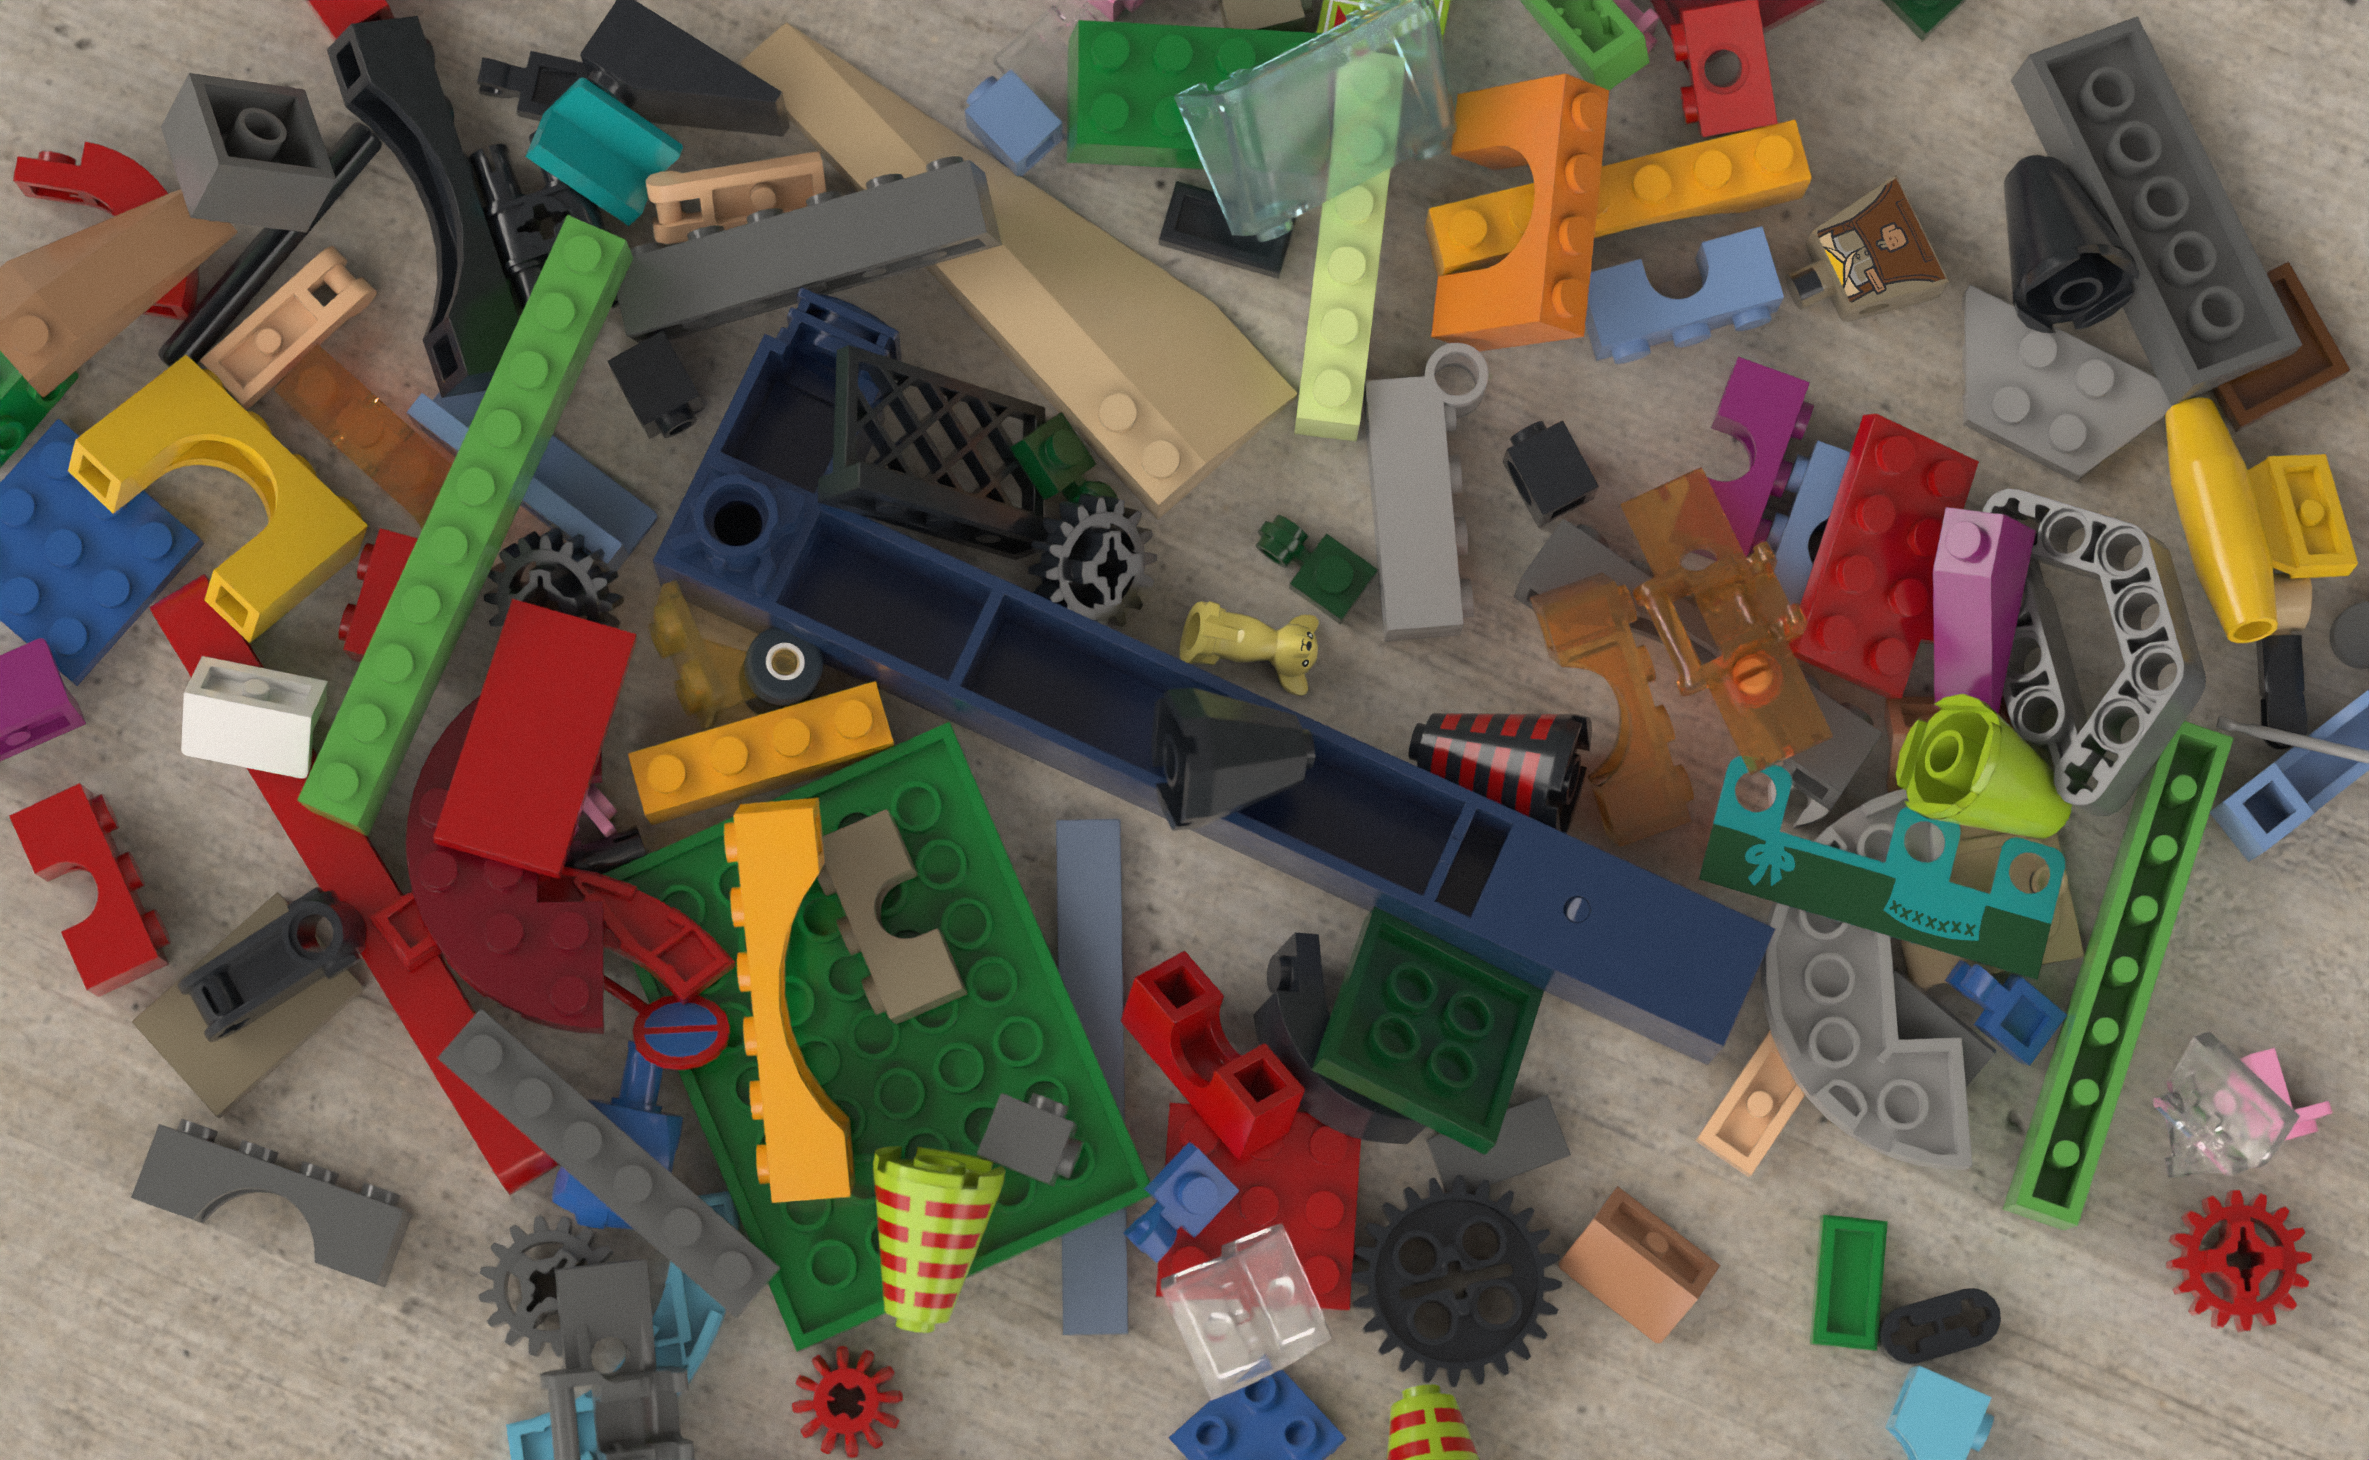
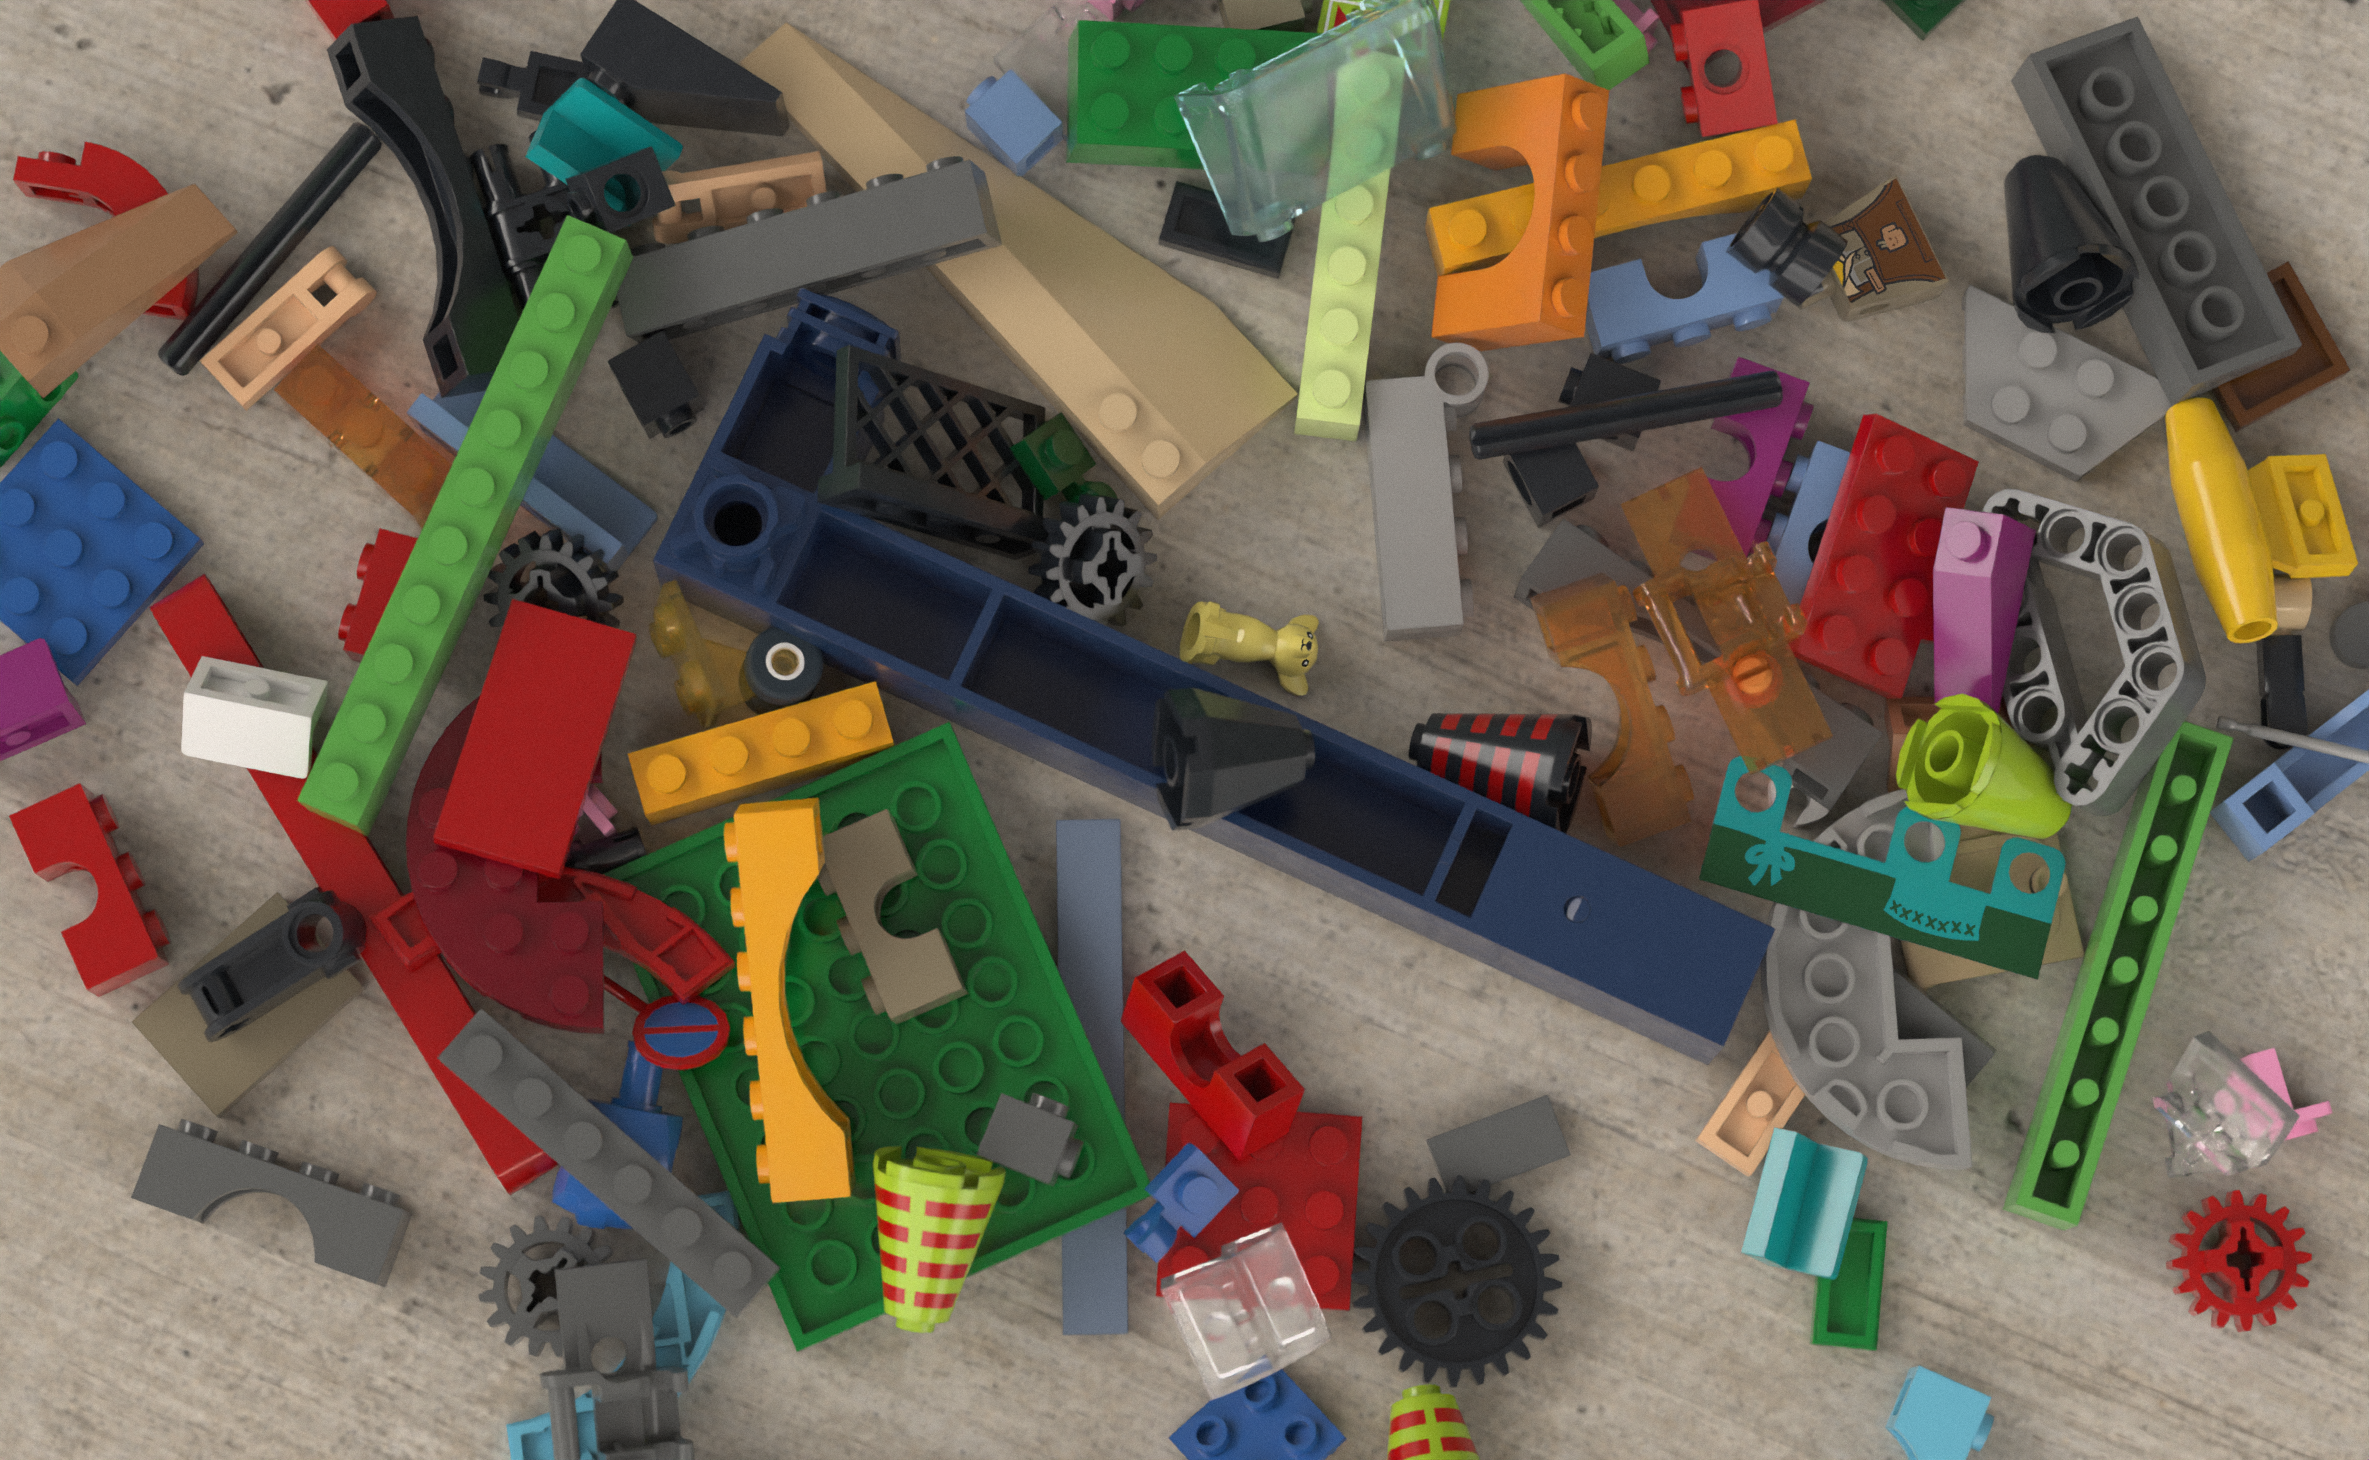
yellow arch [68,355,368,643] -> none
dark grey brick [161,73,336,233] -> none
red gear [792,1346,904,1458] -> none
black arch [1253,932,1427,1144] -> none
dark green plate [1255,515,1378,624] -> none
dark green plate [1312,906,1544,1155] -> none
nougat panel [1558,1186,1721,1343] -> none
black beam [1878,1288,2001,1365] -> none
blue plate [1945,960,2067,1066] -> none
none -> black brick [565,146,676,233]
none -> black axle [1469,370,1783,460]
none -> black brick [1558,353,1662,451]
none -> black wheel [1726,187,1848,306]
none -> teal panel [1741,1127,1868,1280]

